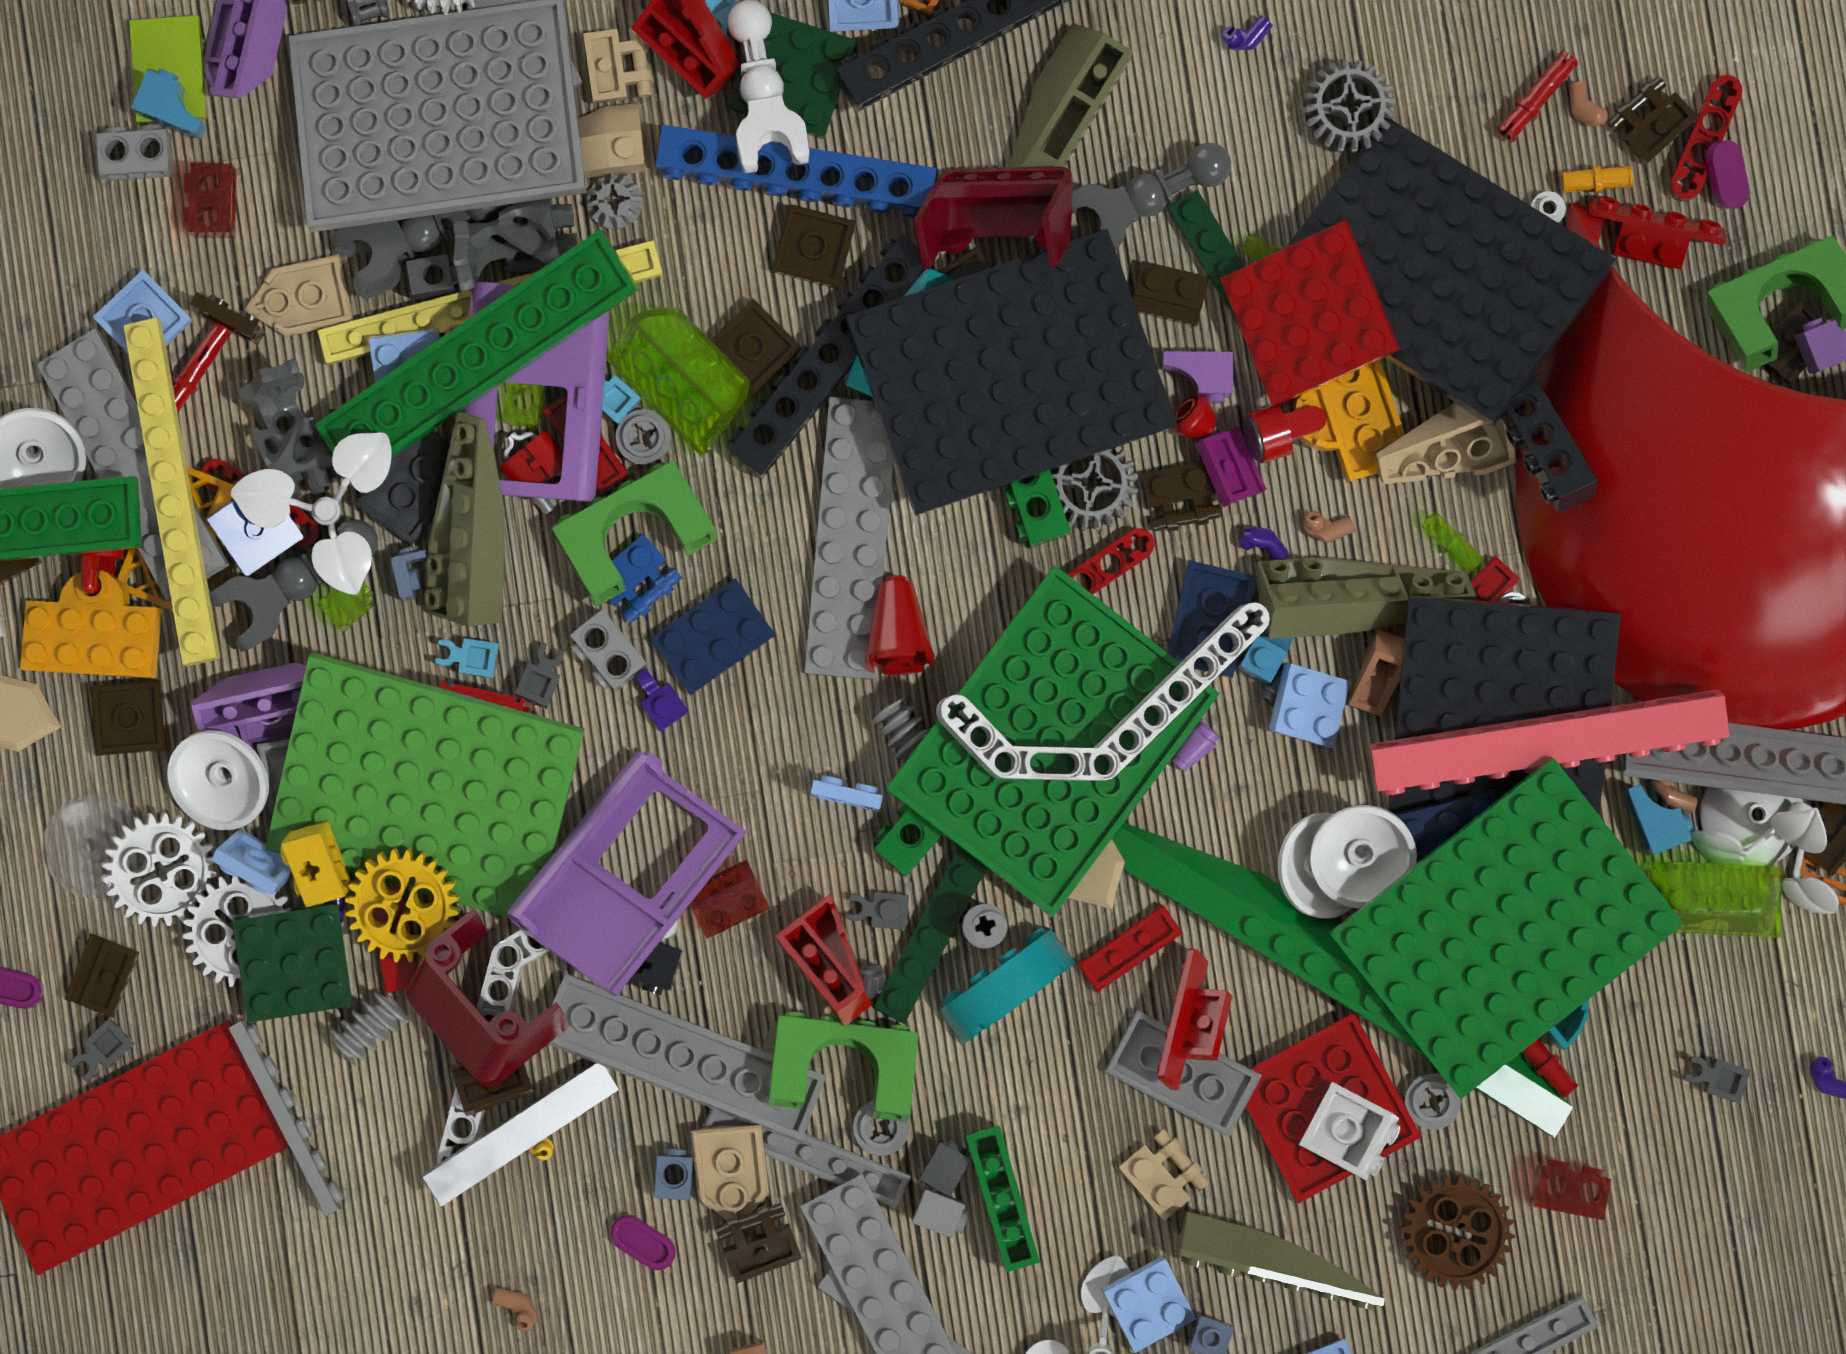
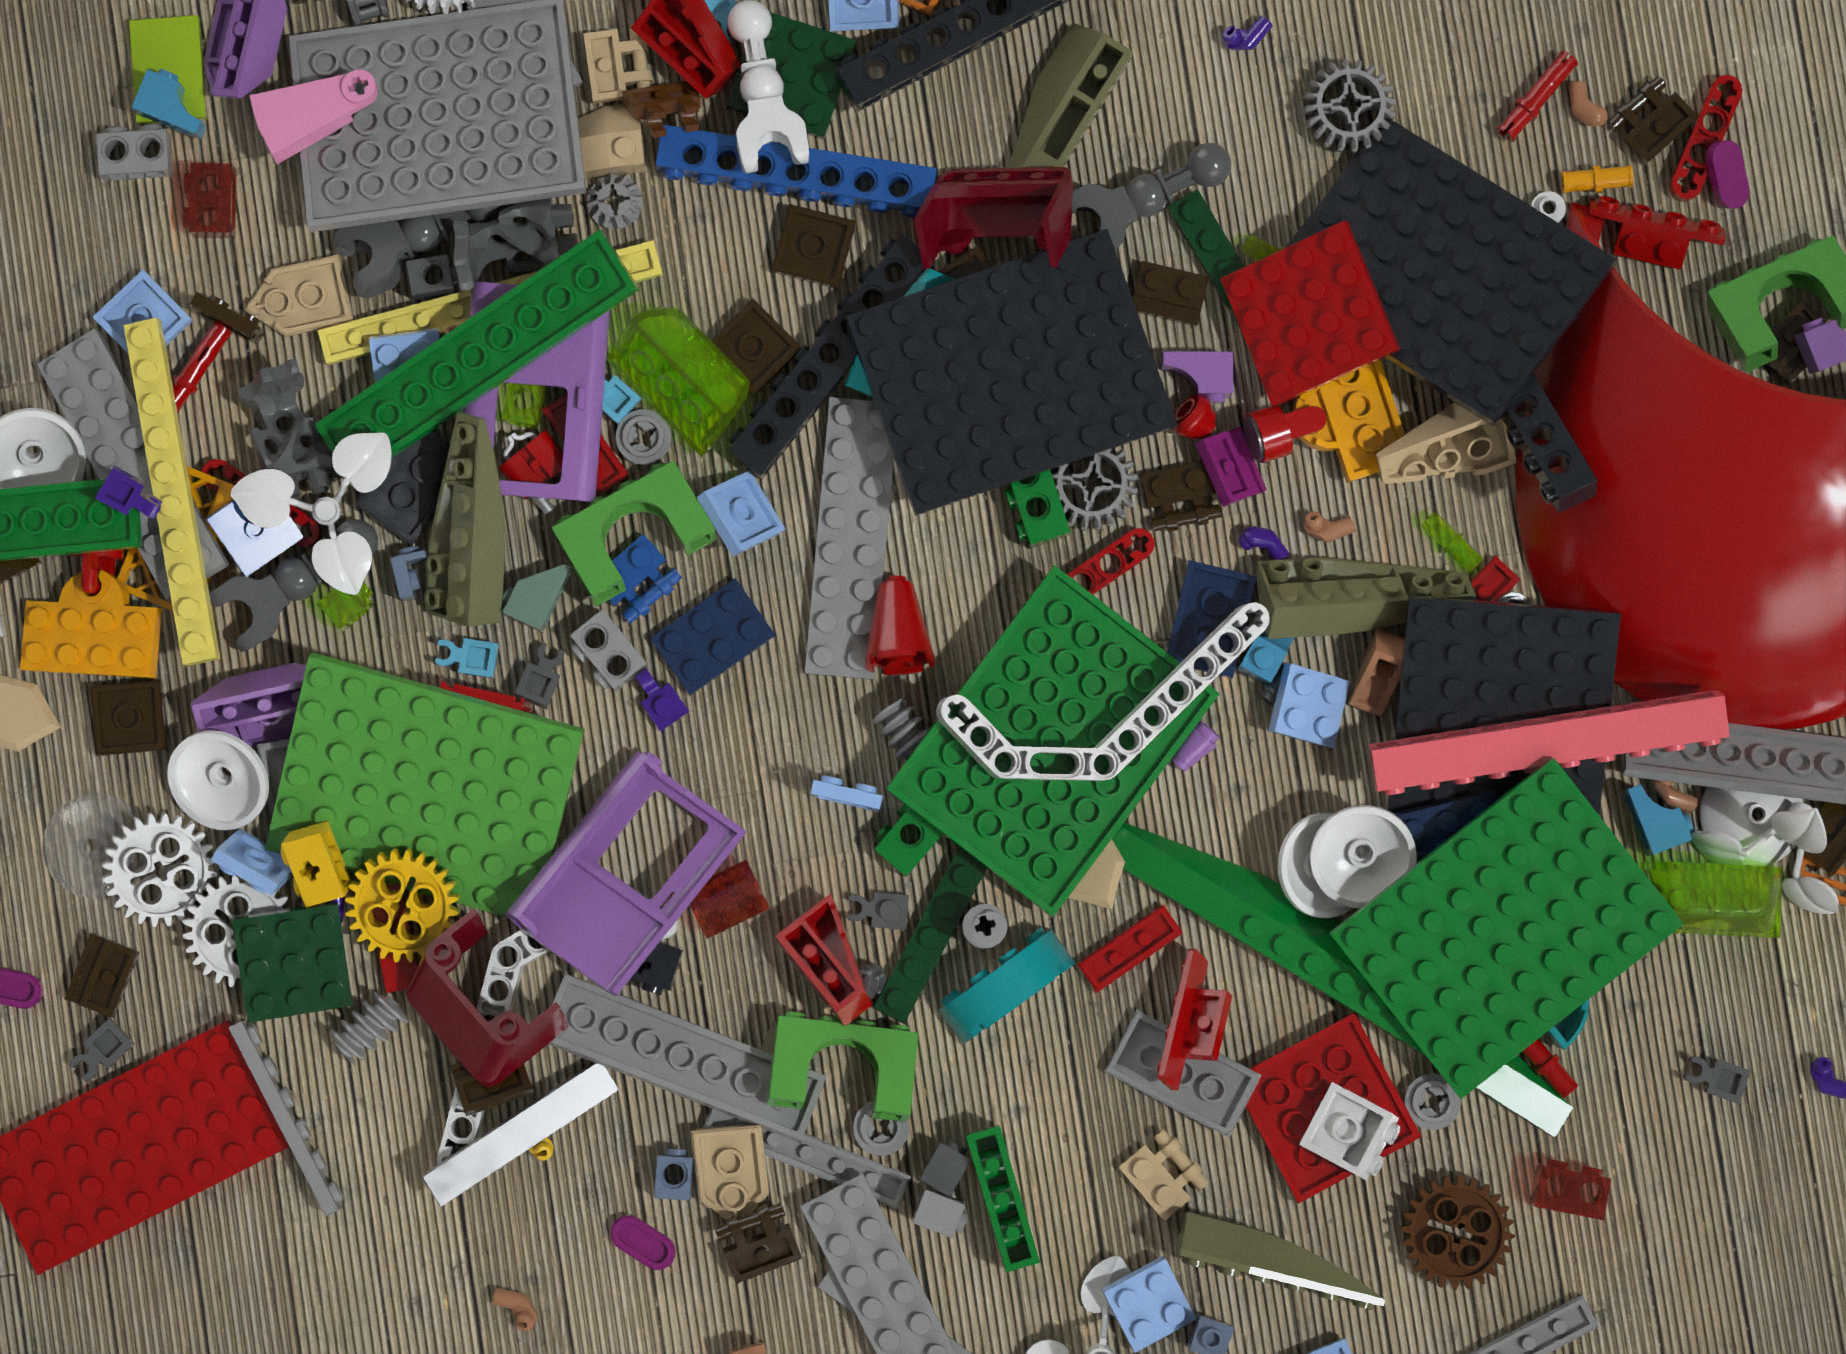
none -> dark purple plate [95,465,162,519]
none -> bright pink piece [249,70,378,164]
none -> sand green slope [502,564,573,633]
none -> reddish brown plate [623,81,700,138]
none -> light blue plate [697,470,786,557]

